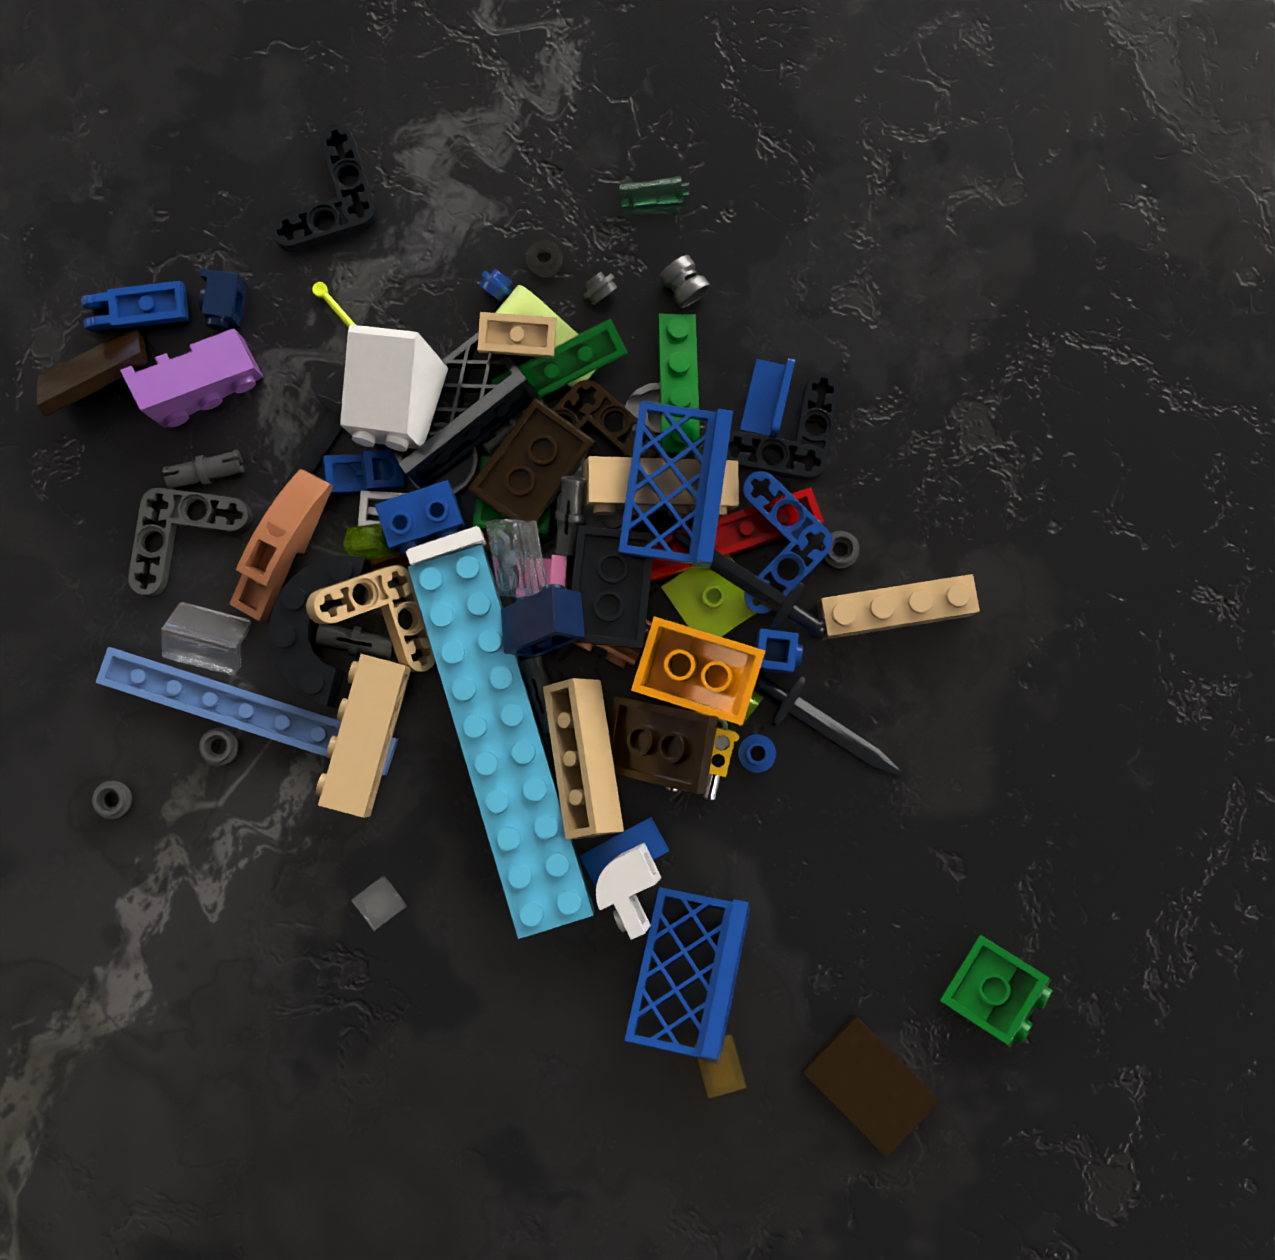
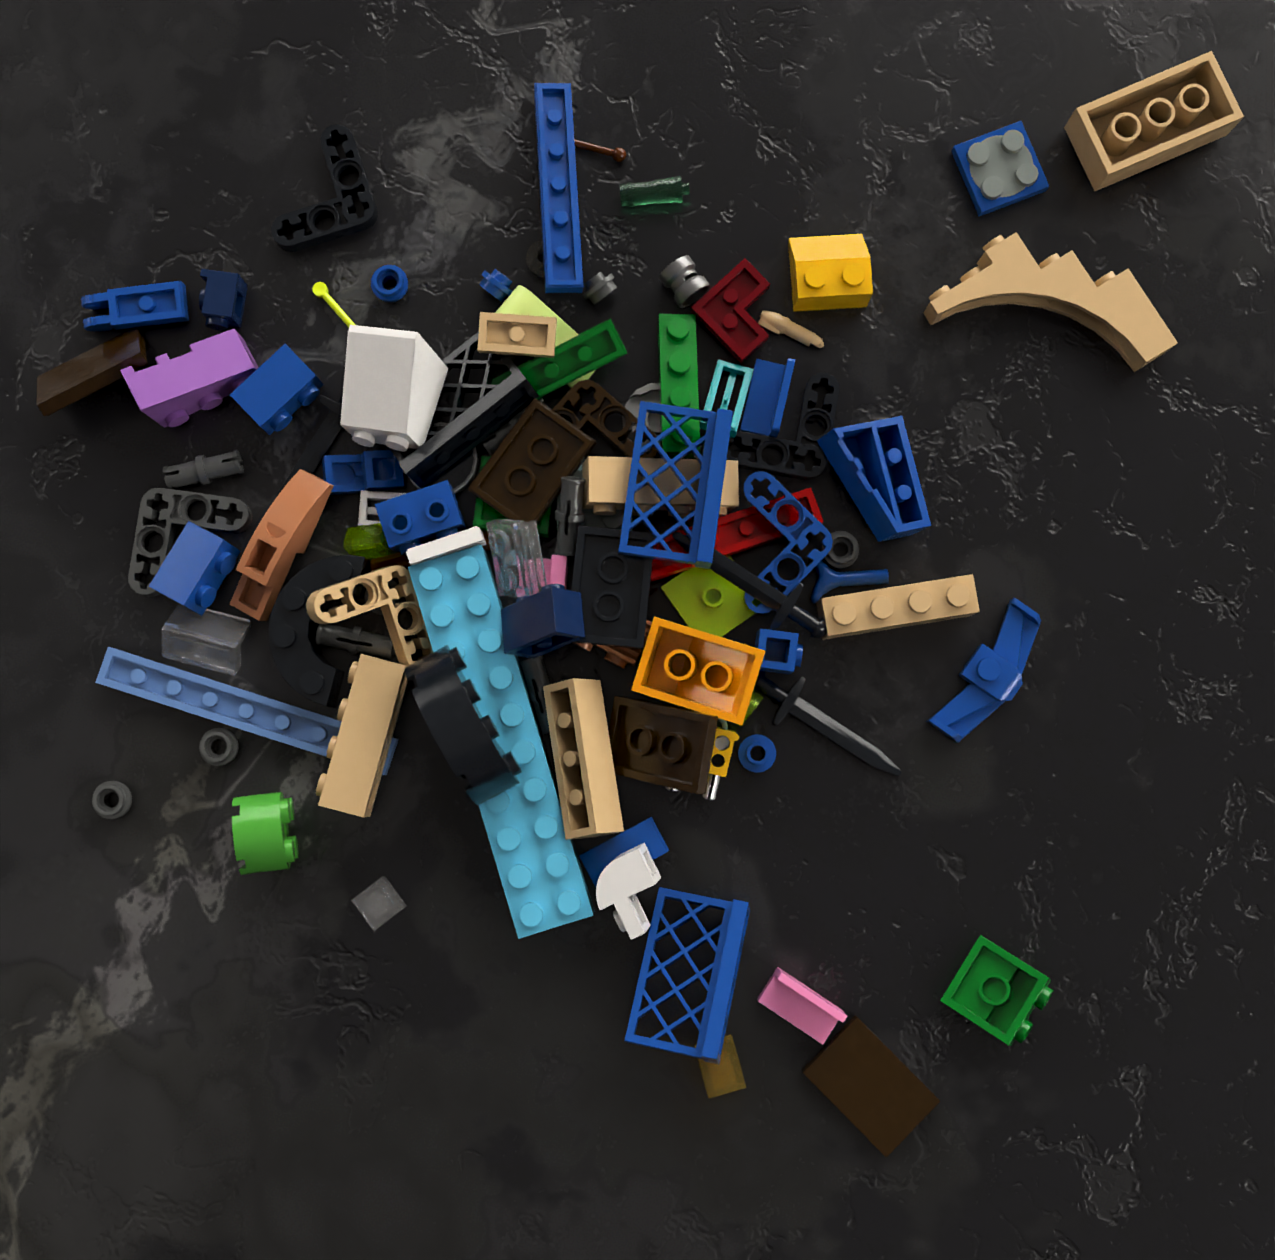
none -> blue brick [149,521,241,616]
none -> blue brick [230,343,324,435]
none -> bright green brick [232,792,298,875]
none -> blue plate [371,265,409,302]
none -> black brick [405,645,522,805]
none -> blue tile [534,83,584,293]
none -> reddish brown hinge [574,139,626,162]
none -> dark red plate [691,258,770,364]
none -> teal tile [700,359,754,438]
none -> bright pink panel [757,967,848,1045]
none -> tan piece [758,311,824,348]
none -> yellow slope [788,234,873,312]
none -> blue piece [811,560,889,604]
none -> blue wedge [817,416,931,542]
none -> tan arch [923,232,1178,372]
none -> blue plate [926,598,1041,743]
none -> light grey piece [951,121,1050,217]
none -> tan brick [1064,51,1244,191]

